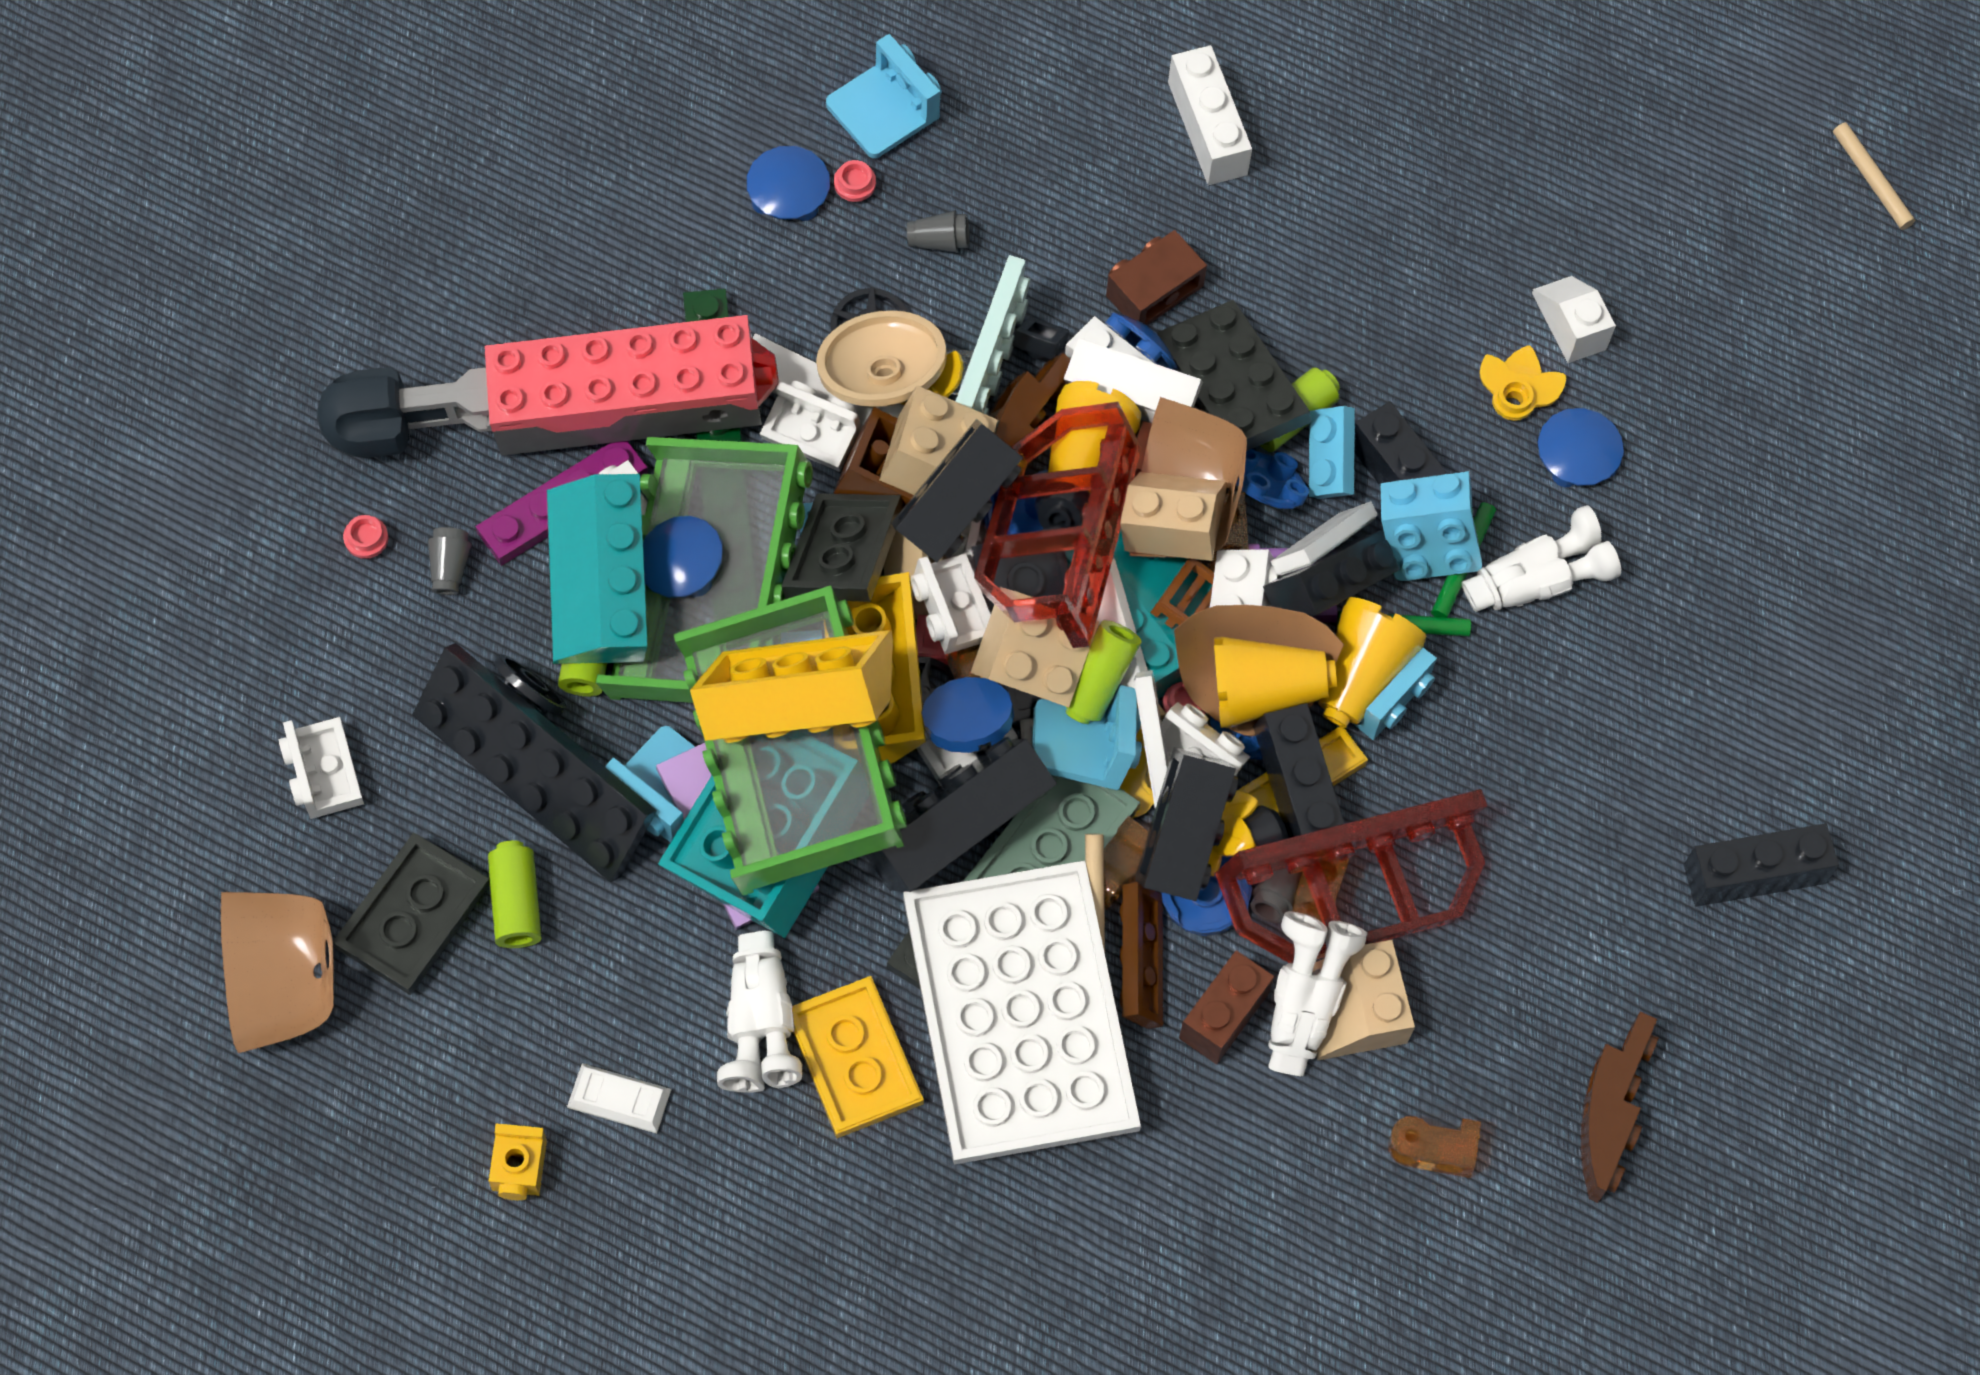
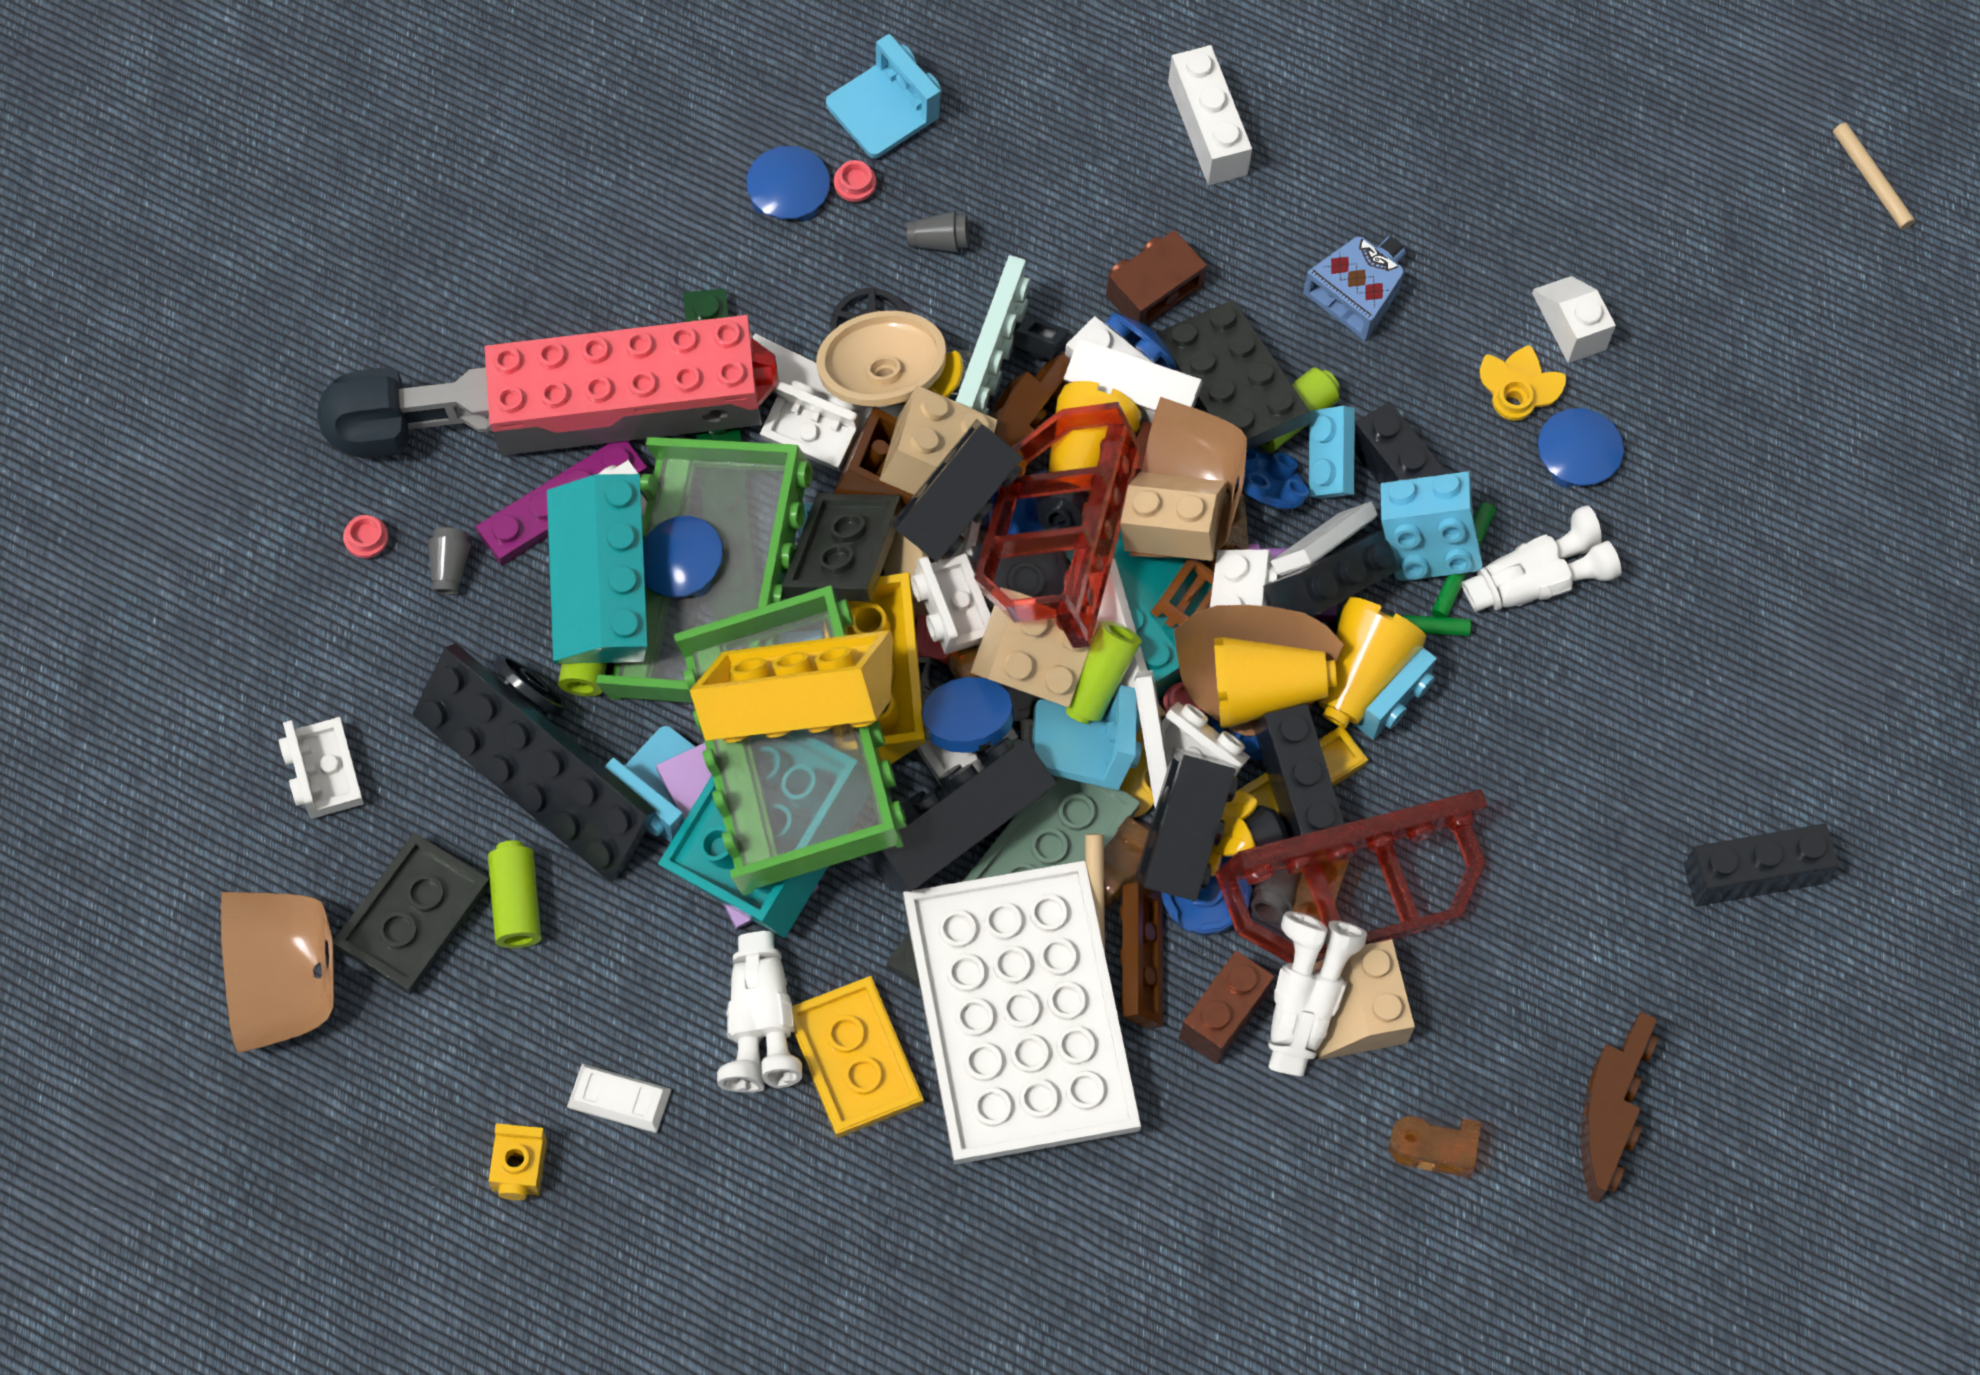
none -> medium blue torso [1303,236,1406,341]

